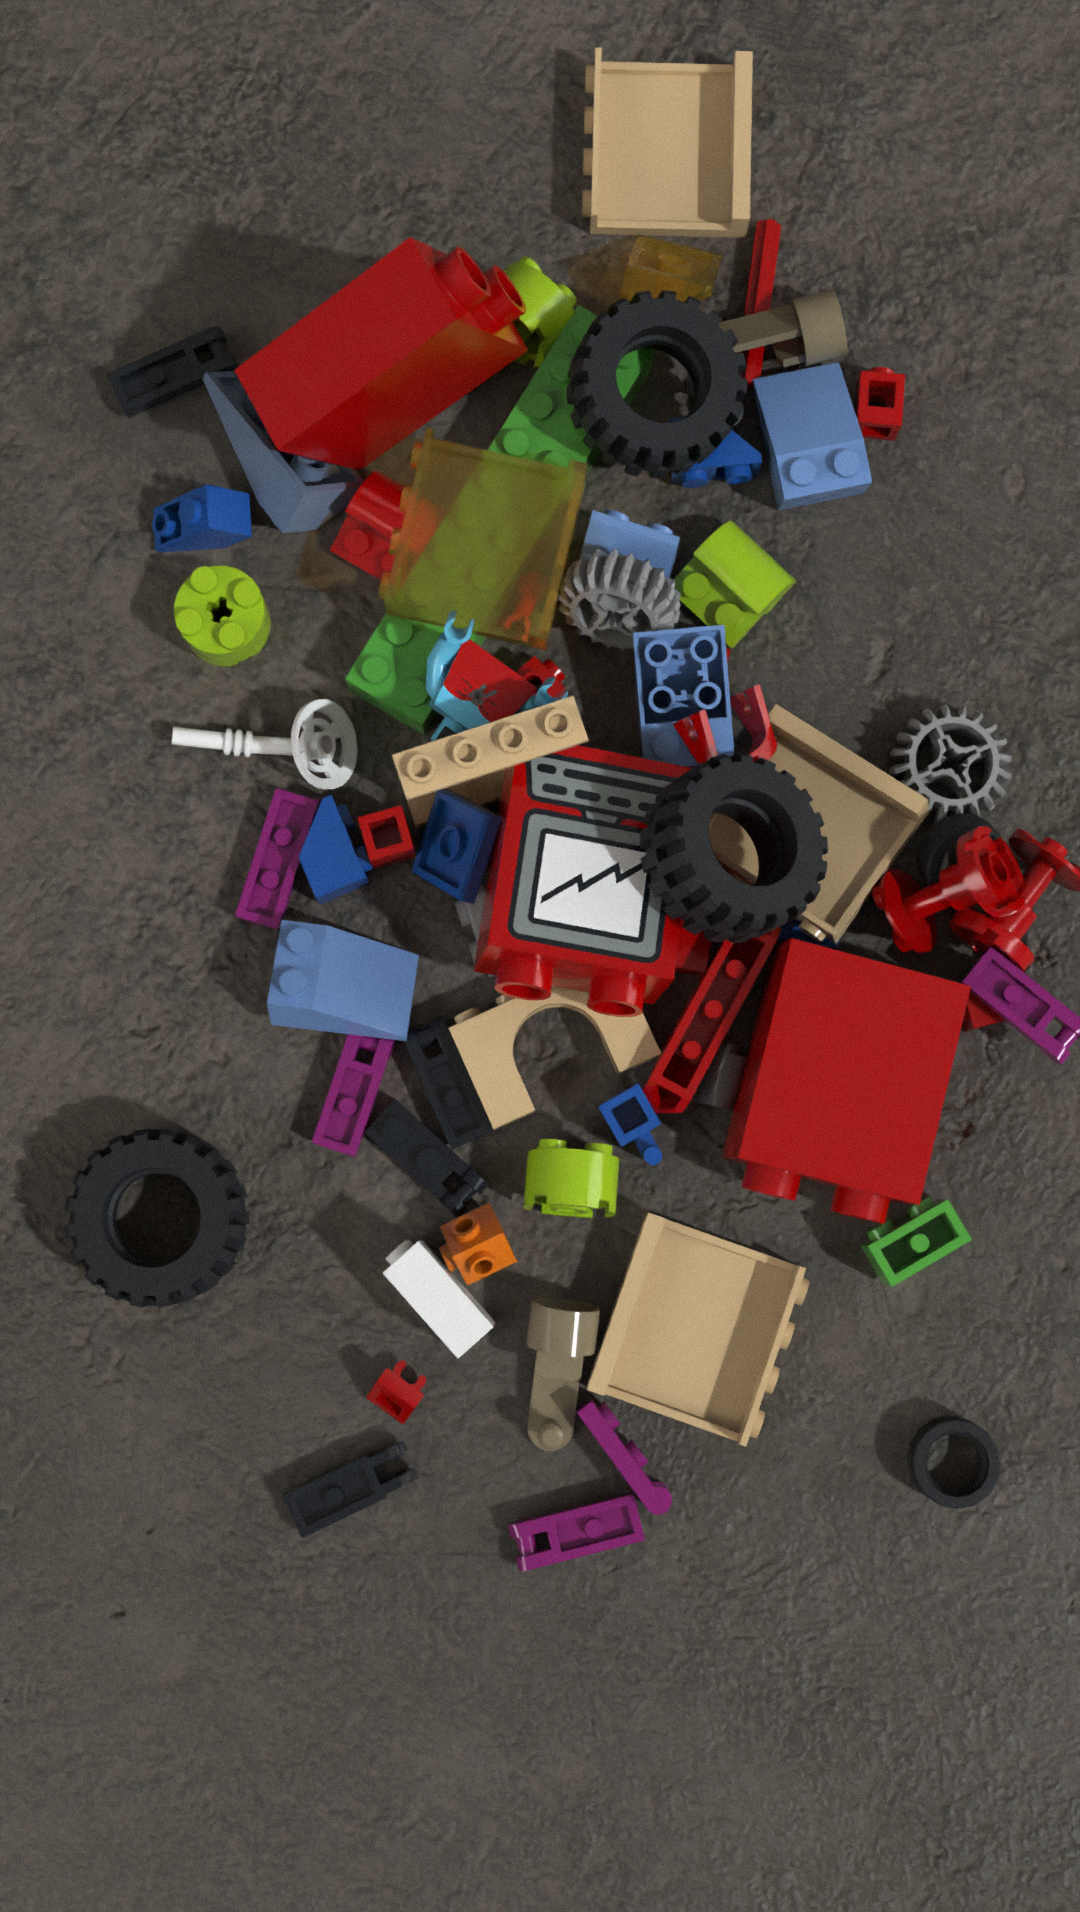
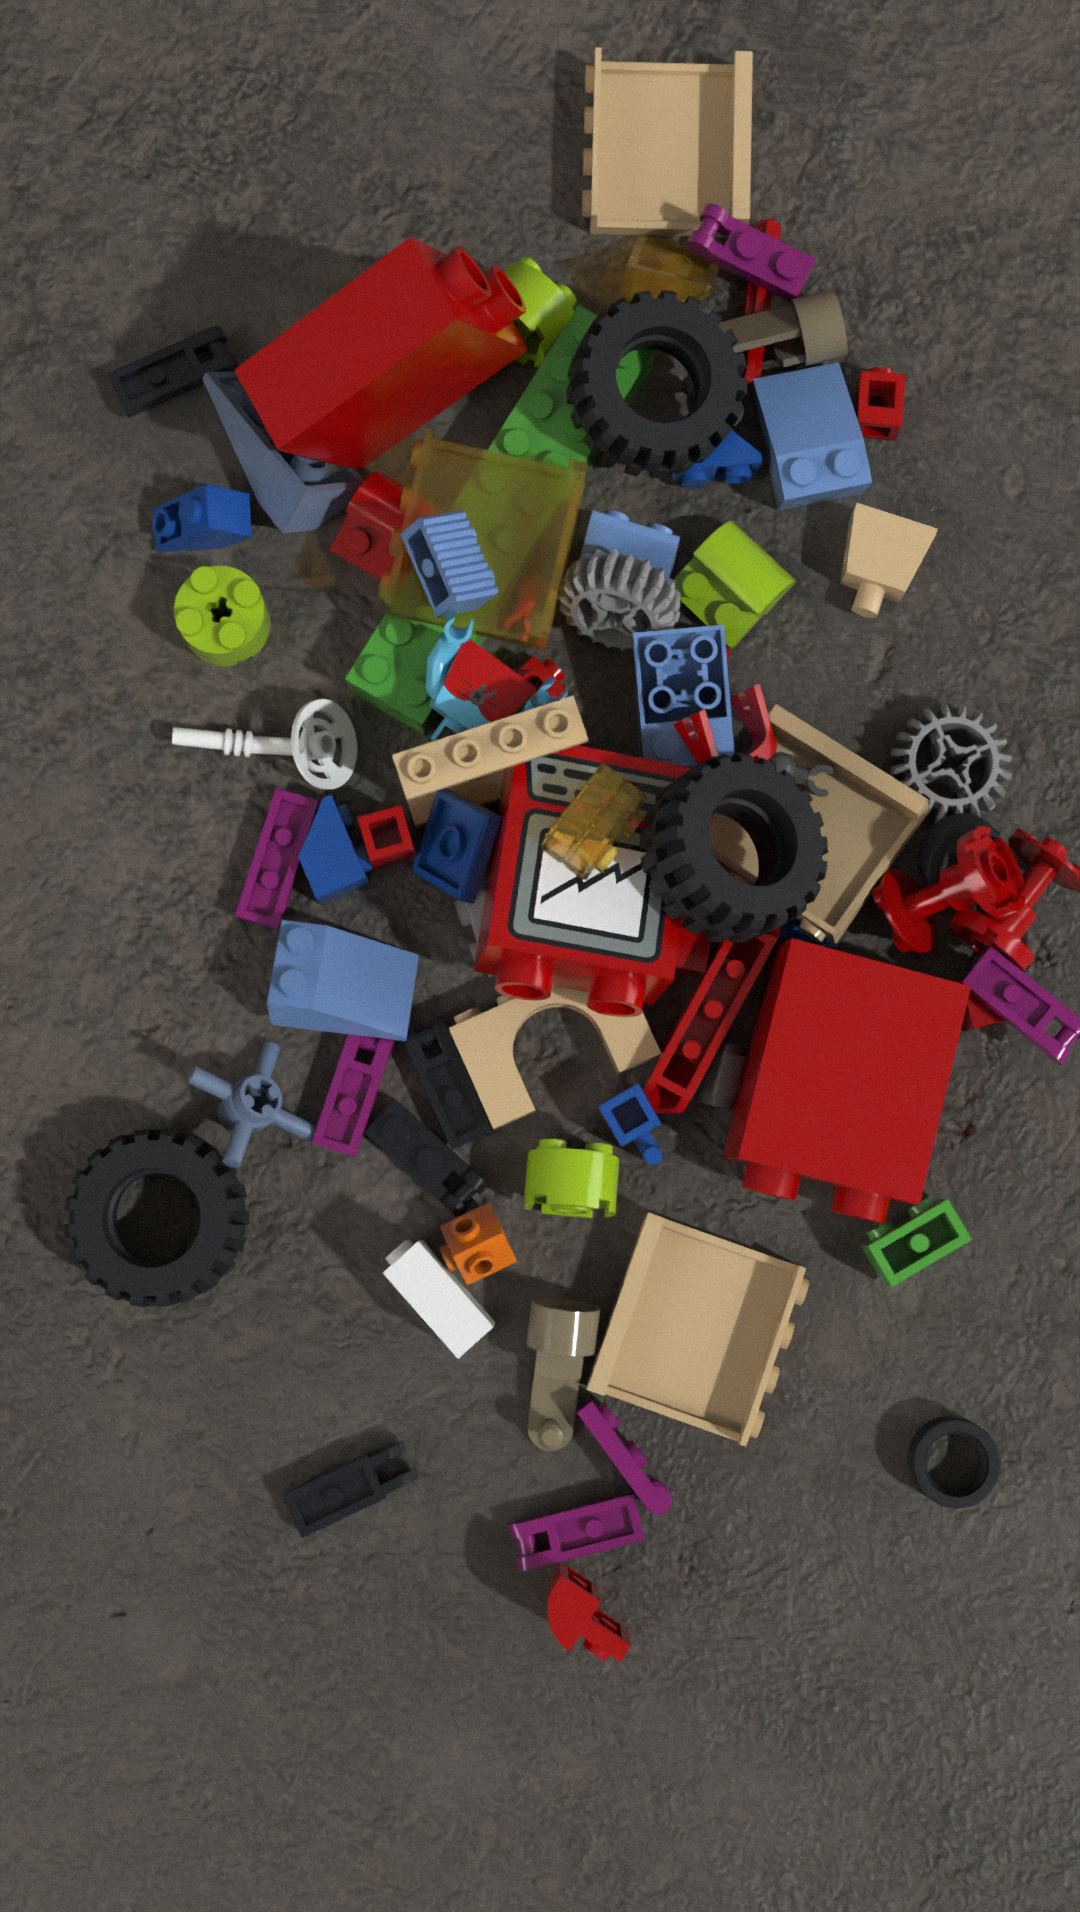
red tile [366,1360,426,1424] -> none
none -> sand blue bar [187,1042,316,1168]
none -> medium blue brick [400,510,499,619]
none -> clear yellow brick [540,764,647,880]
none -> red brick [547,1562,631,1662]
none -> magenta plate [686,203,816,302]
none -> dark grey arm [768,752,834,797]
none -> tan torso [840,503,938,618]

